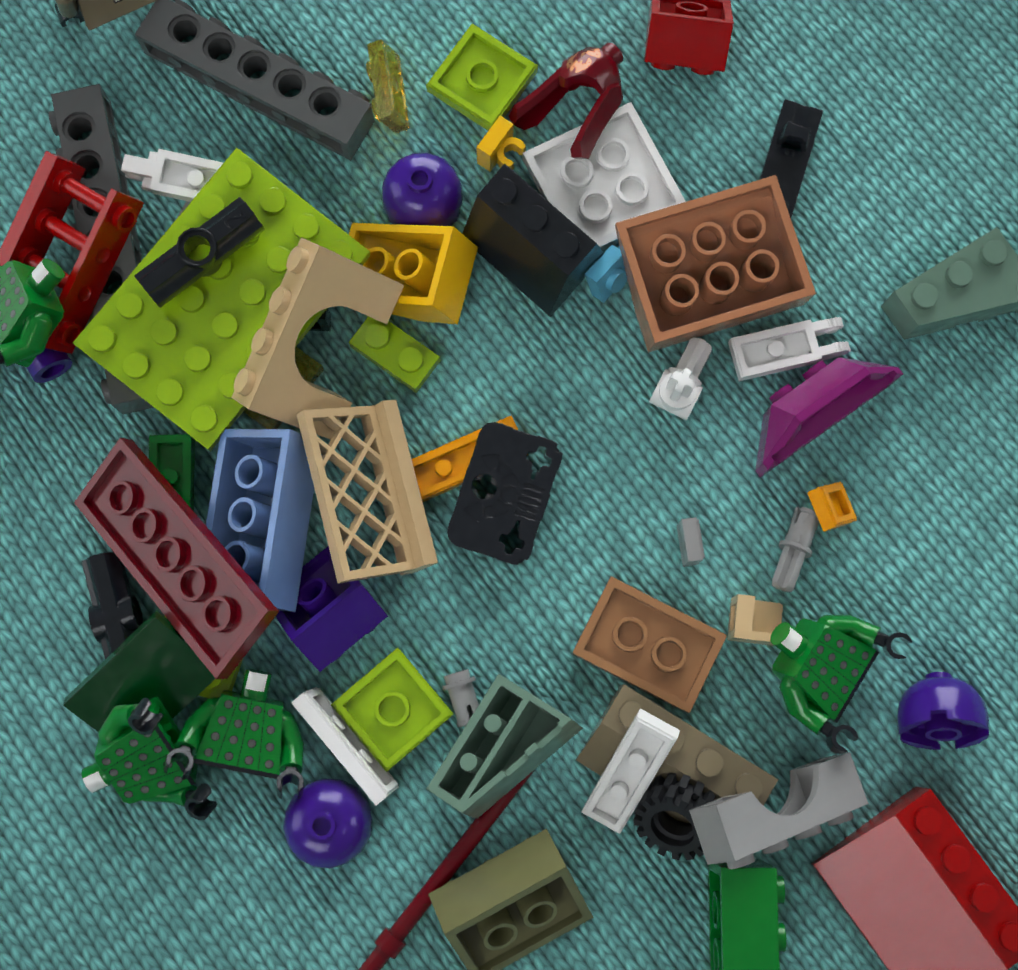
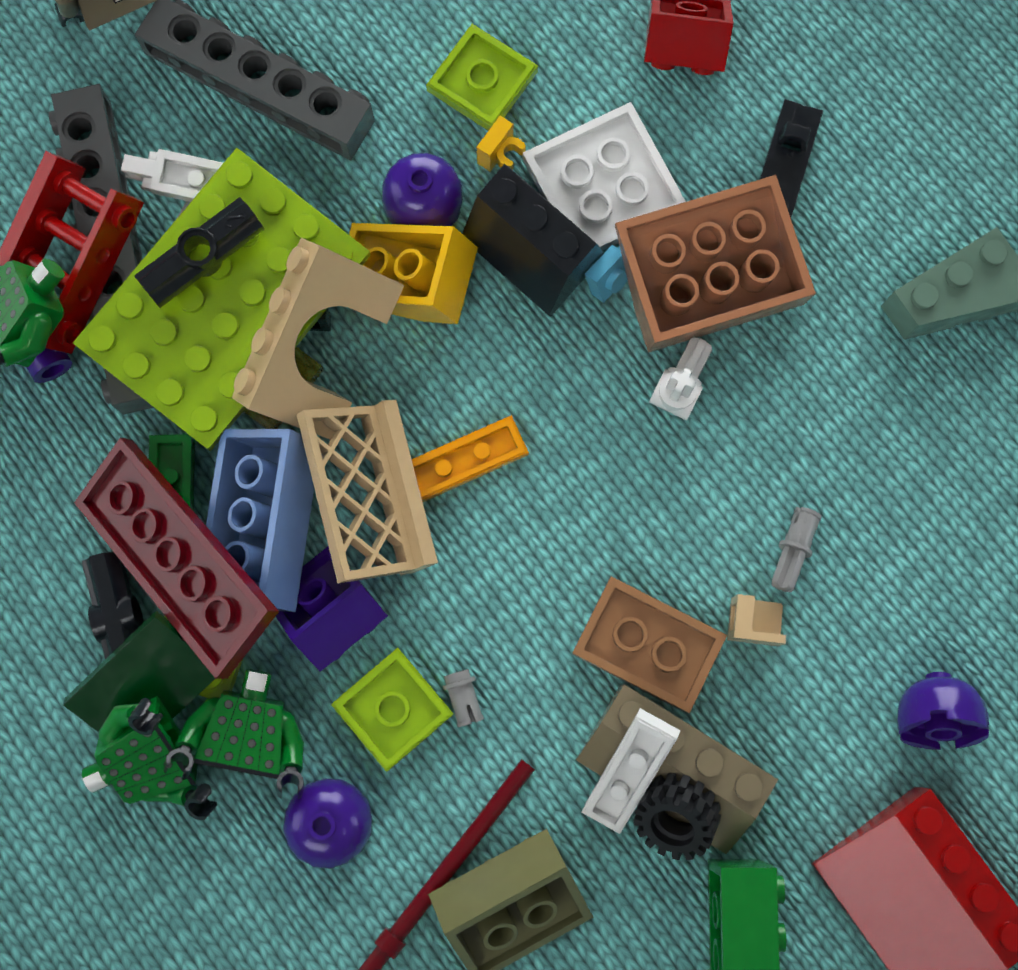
white tile [292,687,399,806] -> none
lime plate [348,316,441,393] -> none
clear yellow plate [366,39,410,133] -> none
sand green wedge [426,674,583,819] -> none
black axle [447,422,562,565] -> none
dark red piece [508,42,623,159] -> none
light grey tile [676,517,705,567] -> none
light grey arch [689,752,869,869] -> none
white hinge [728,317,851,381] -> none
magenta wedge [755,357,903,477] -> none
green torso [770,615,912,754] -> none
light orange tile [807,481,857,532] -> none

